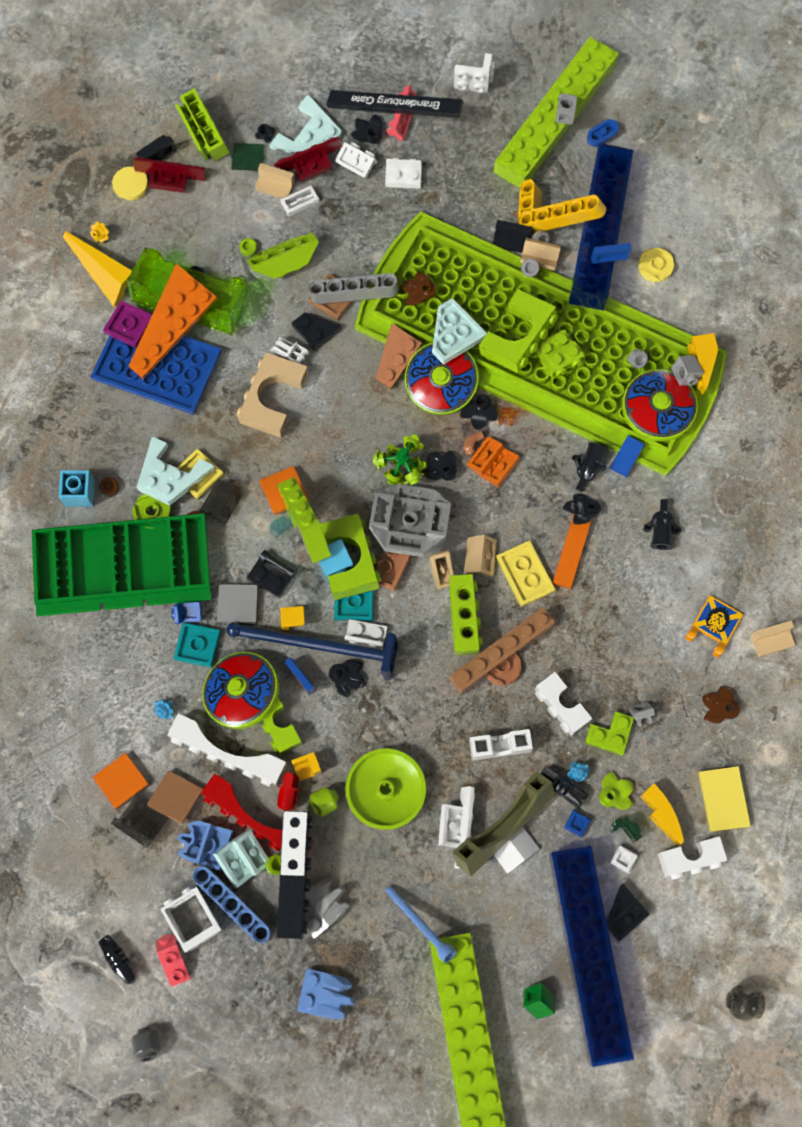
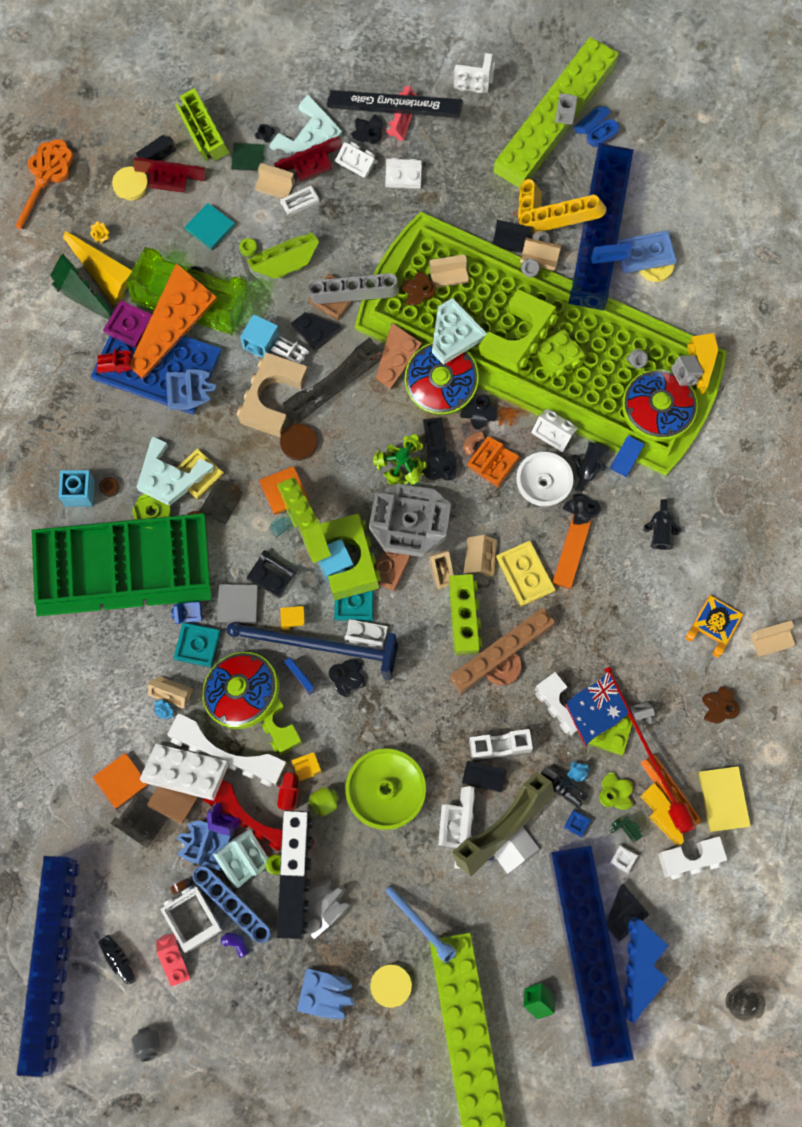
none -> orange piece [15,139,74,230]
none -> clear blue brick [16,856,80,1077]
none -> dark green wedge [50,254,113,320]
none -> red arm [97,349,132,375]
none -> white plate [140,744,229,801]
none -> tan panel [148,676,193,709]
none -> medium blue plate [166,369,216,410]
none -> reddish brown tile [170,878,191,895]
none -> teal tile [184,203,235,250]
none -> dark purple bracket [206,803,239,836]
none -> dark purple arm [221,932,249,958]
none -> medium azure head [240,314,280,358]
none -> reddish brown tile [280,424,317,461]
none -> clear smoke arch [283,337,382,424]
none -> light yellow tile [370,965,412,1008]
none -> black tile [423,417,447,454]
none -> tan panel [429,255,469,288]
none -> black panel [462,761,506,793]
none -> white dish [516,452,573,507]
none -> white bracket [531,409,577,452]
none -> flag [565,667,695,834]
none -> blue tile [573,106,610,134]
none -> medium blue tile [615,230,677,274]
none -> blue slope [623,917,669,1023]
none -> orange tile [641,754,702,826]

